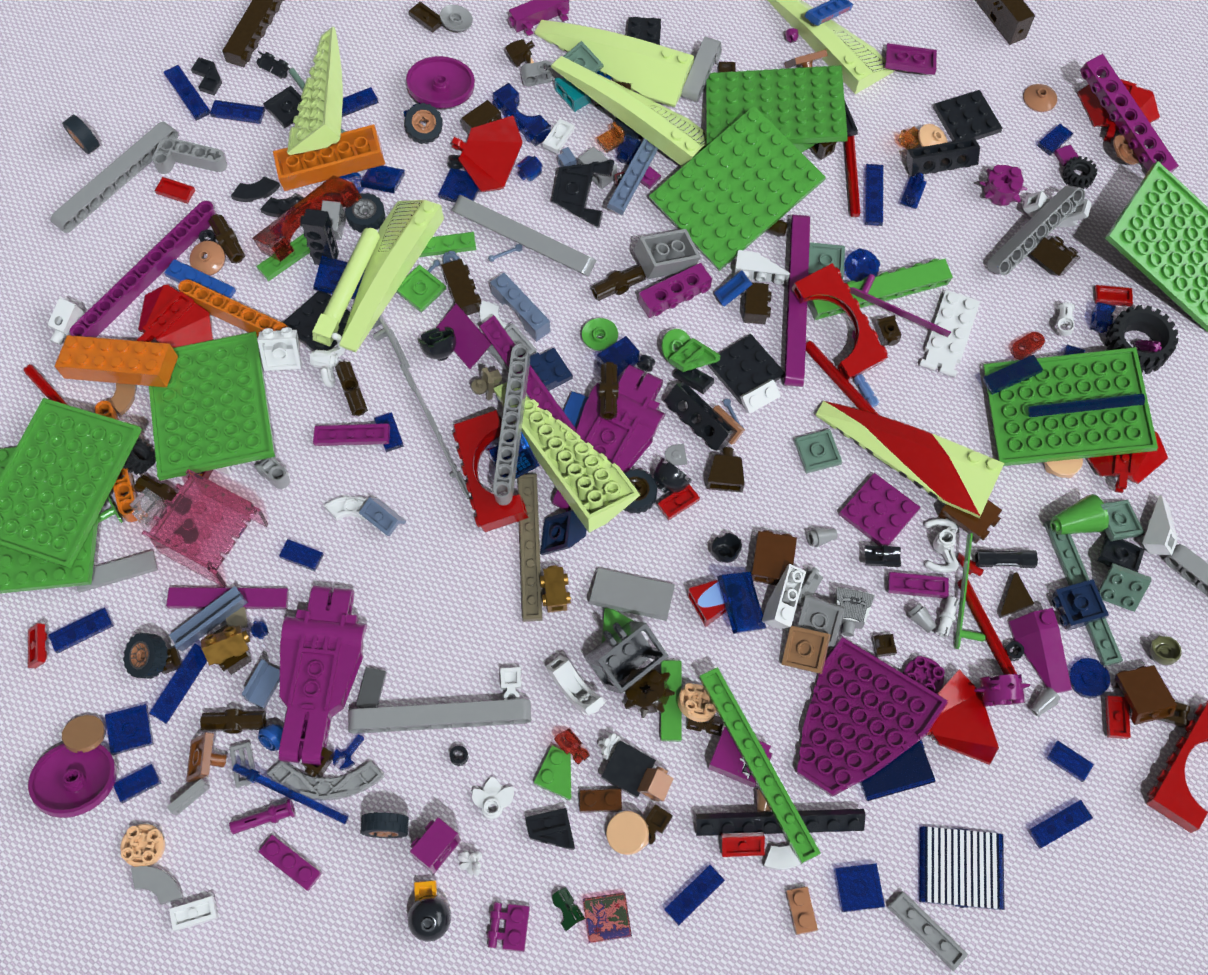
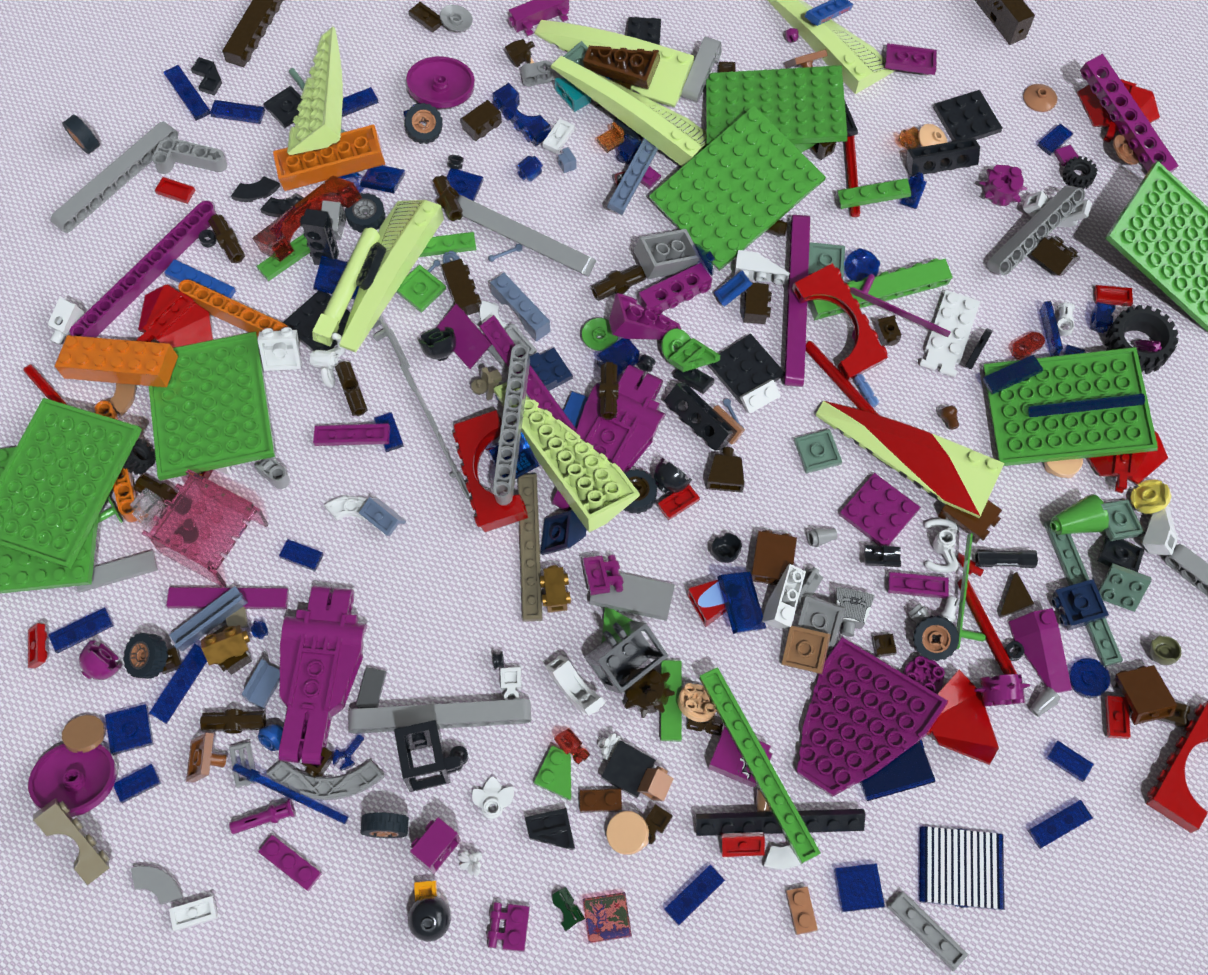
light nougat tile [120,824,165,867] -> none
light grey tile [167,779,210,816] -> none
nougat dish [190,241,225,276] -> none
black hinge [256,51,290,79] -> none
red panel [451,115,523,192] -> none
black wing [552,159,614,228] -> none
light grey brick [578,147,617,189] -> none
light grey piece [665,444,687,466] -> none
clear blue tile [865,164,884,226] -> none
none -> dark tan arch [33,798,110,885]
none -> magenta cylinder [79,640,122,680]
none -> black beam [356,242,386,290]
none -> black piece [394,720,463,792]
none -> dark brown piece [432,175,463,221]
none -> black bush [493,651,504,670]
none -> reddish brown wedge [583,45,660,89]
none -> magenta plate [583,555,624,595]
none -> magenta wedge [609,293,681,340]
none -> clear blue dish [694,244,715,276]
none -> bright green plate [838,178,911,209]
none -> black wheel [913,615,959,661]
none -> reddish brown piece [940,405,959,430]
none -> black tile [965,328,993,370]
none -> clear blue tile [1039,301,1063,357]
none -> light yellow tile [1130,479,1171,514]

